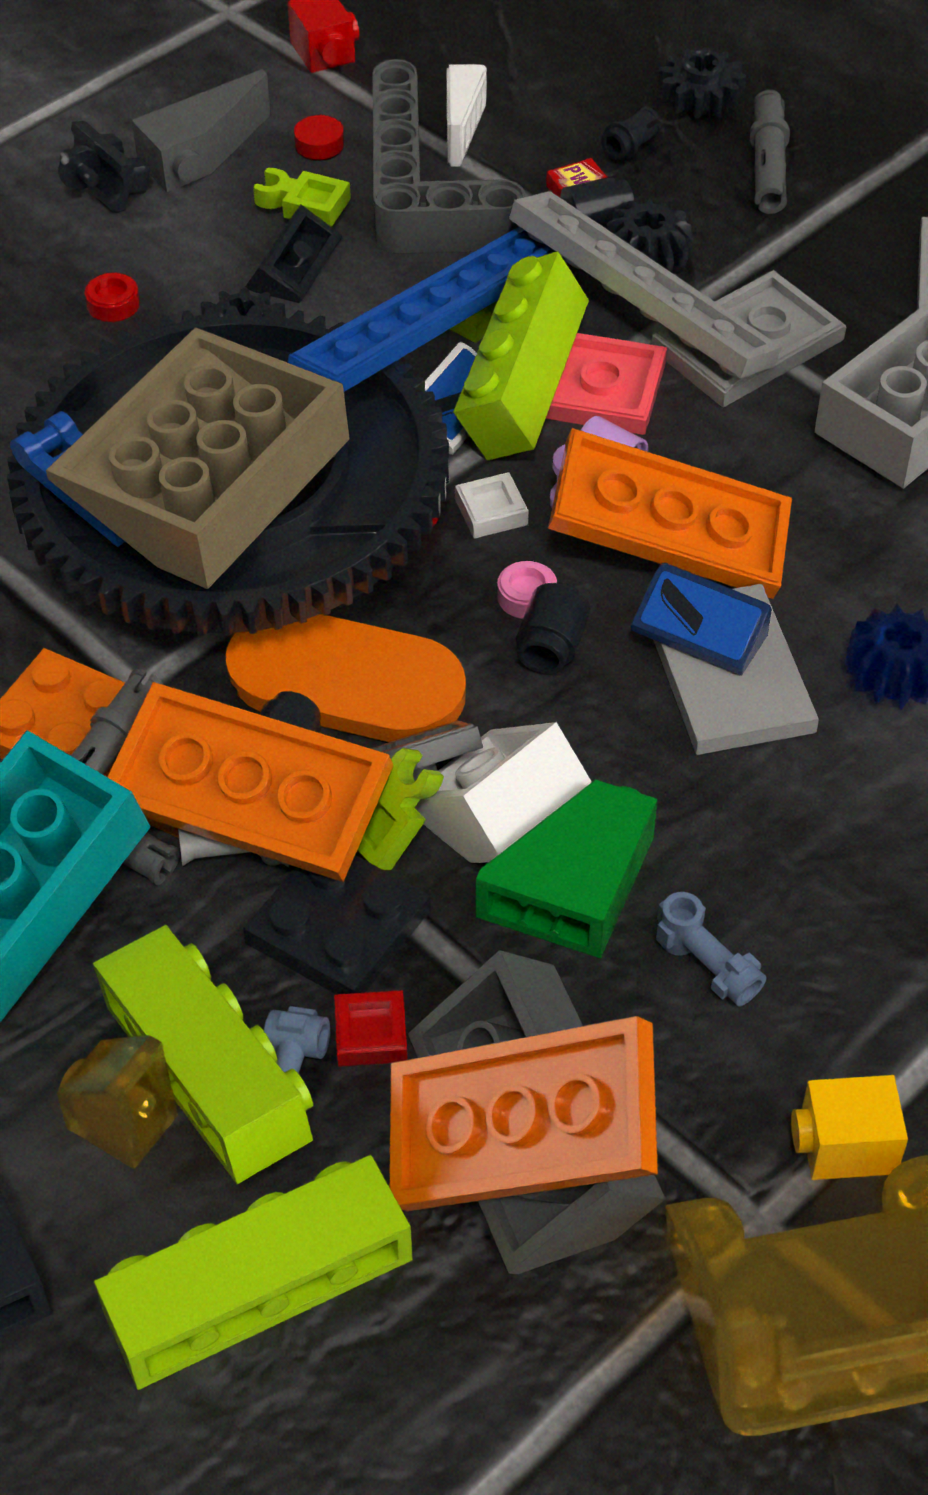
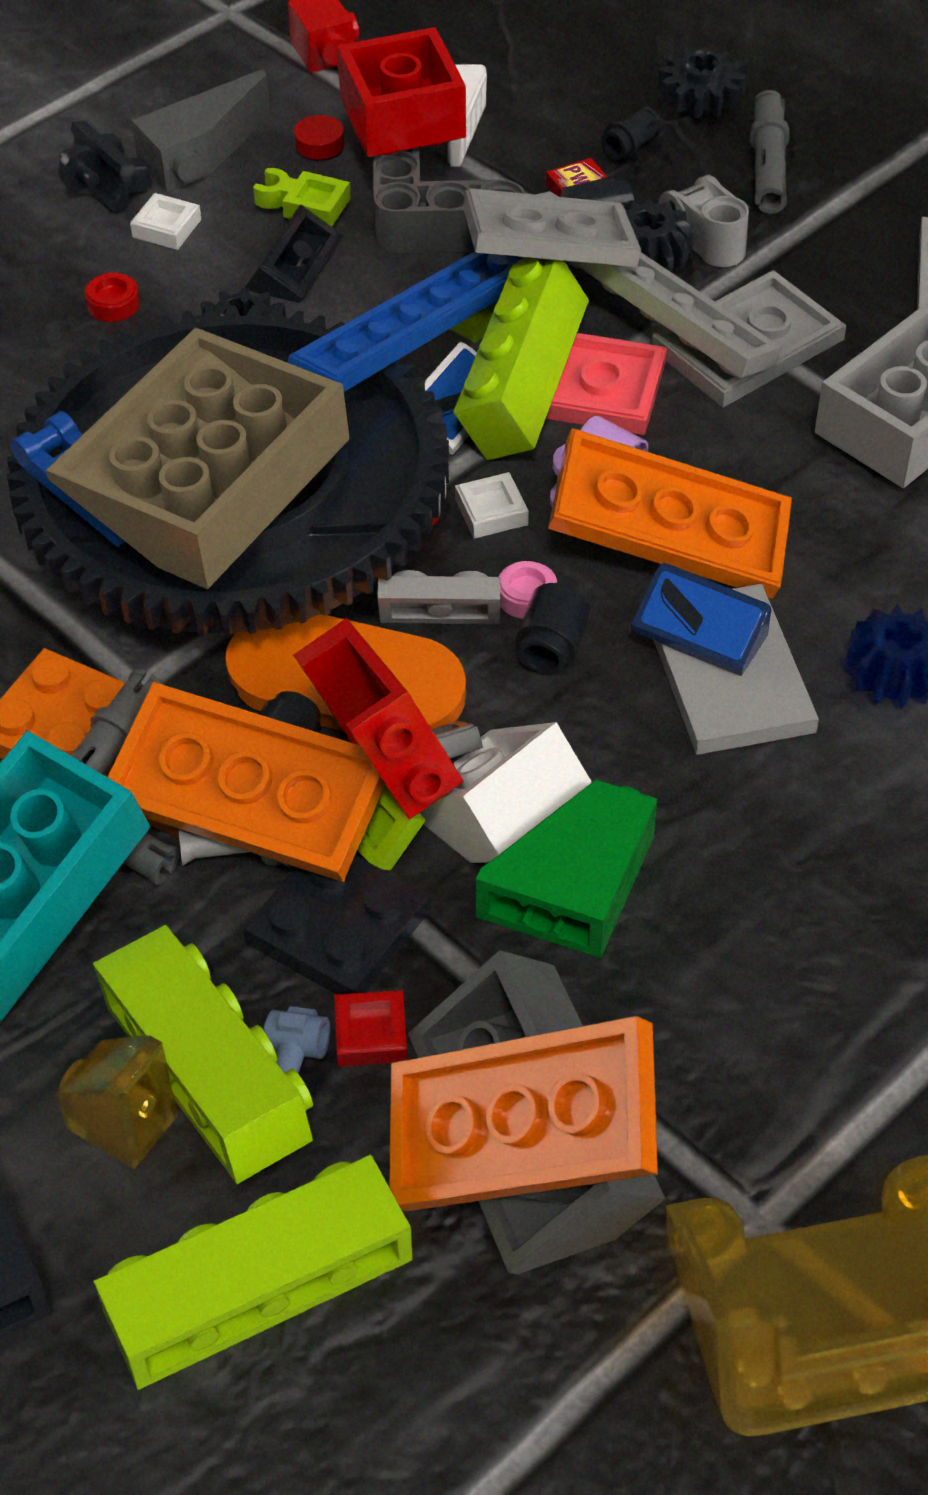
sand blue bar [656,892,766,1006] -> none
yellow brick [791,1075,908,1180] -> none
none -> white tile [130,193,201,250]
none -> red panel [293,618,464,820]
none -> red brick [337,27,466,157]
none -> light grey plate [378,570,501,624]
none -> light grey tile [463,188,641,267]
none -> light grey piece [658,175,749,267]

